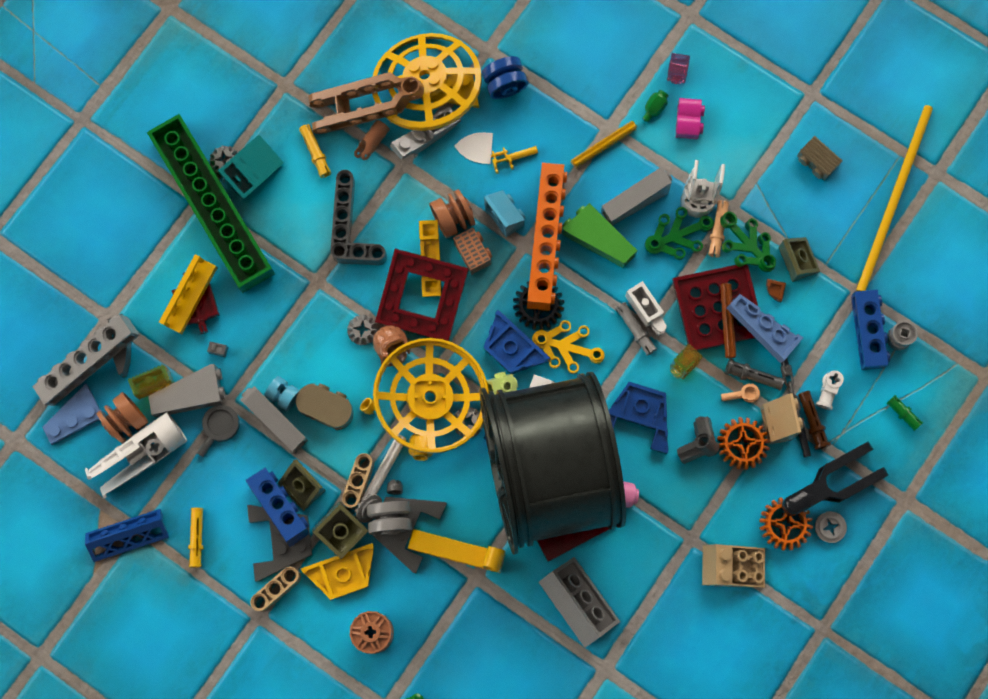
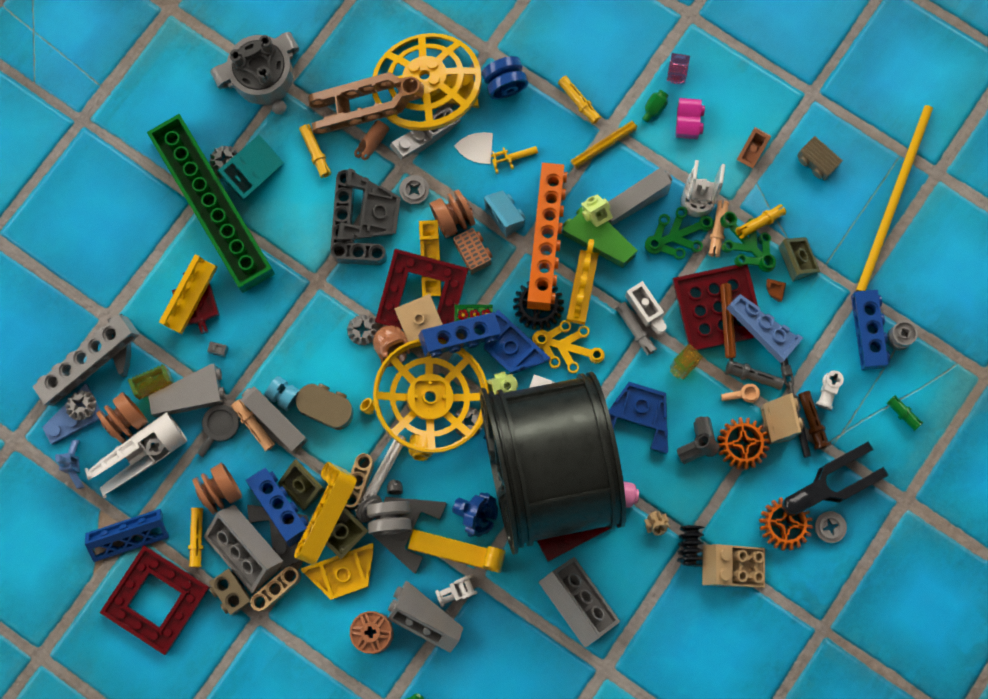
none -> medium blue piece [55,440,85,489]
none -> light grey gear [65,390,96,420]
none -> dark red plate [100,545,210,655]
none -> nougat wheel [192,462,243,515]
none -> light grey slope [203,505,283,593]
none -> dark tan brick [209,568,251,616]
none -> piece [210,32,299,115]
none -> light nougat pin [231,399,275,452]
none -> yellow beam [294,462,357,565]
none -> dark grey wing [337,168,401,241]
none -> light grey slope [388,581,463,653]
none -> tan plate [394,294,443,342]
none -> light grey gear [399,175,429,205]
none -> blue brick [418,312,501,358]
none -> white connector [435,575,477,607]
none -> blue piece [452,492,498,537]
none -> tile [454,304,493,322]
none -> yellow pin [558,75,601,125]
none -> yellow fence [566,239,599,325]
none -> yellowish green brick [581,195,613,227]
none -> tan gear [644,511,670,536]
none -> black piece [677,525,705,567]
none -> yellow pin [736,204,786,239]
none -> nougat slope [737,127,771,169]

